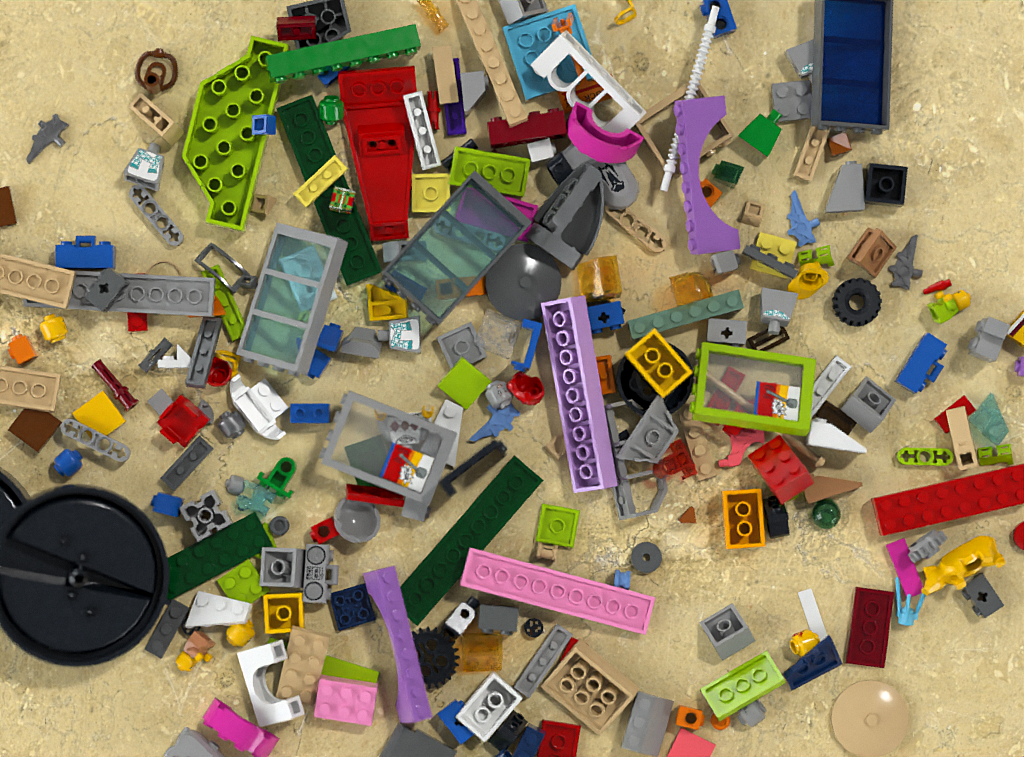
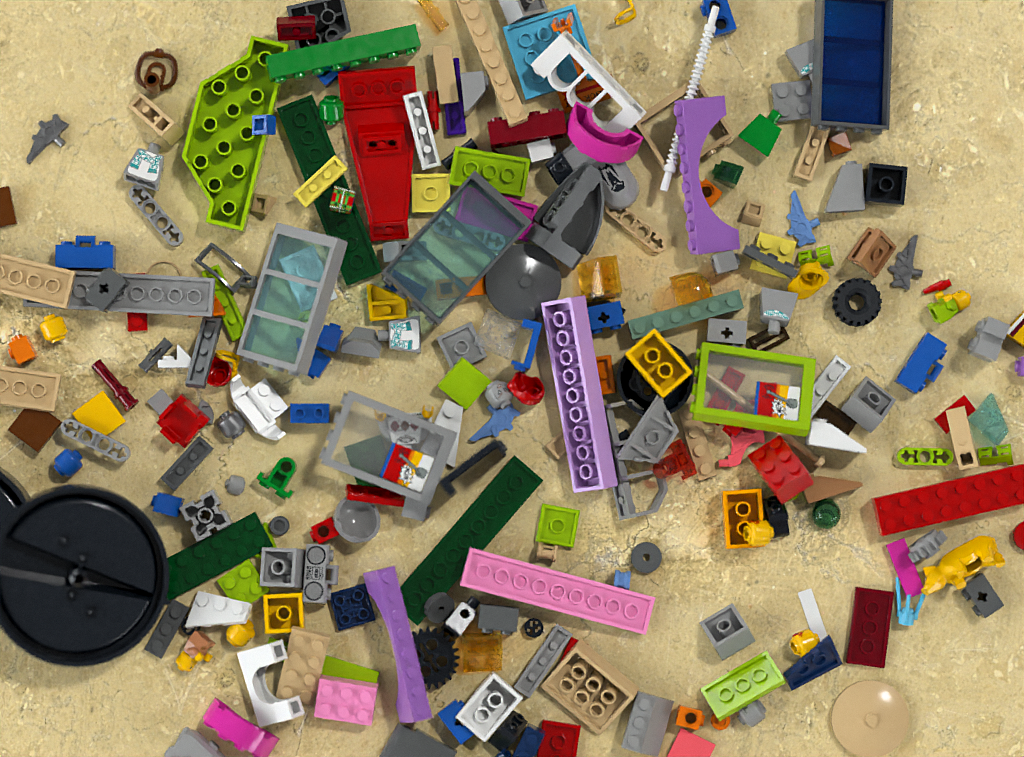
clear light blue animal [236,480,276,516] -> none
dark orange slope [678,506,696,523] -> none
none -> dark grey piece [424,592,455,623]
none -> yellow head [743,520,774,546]

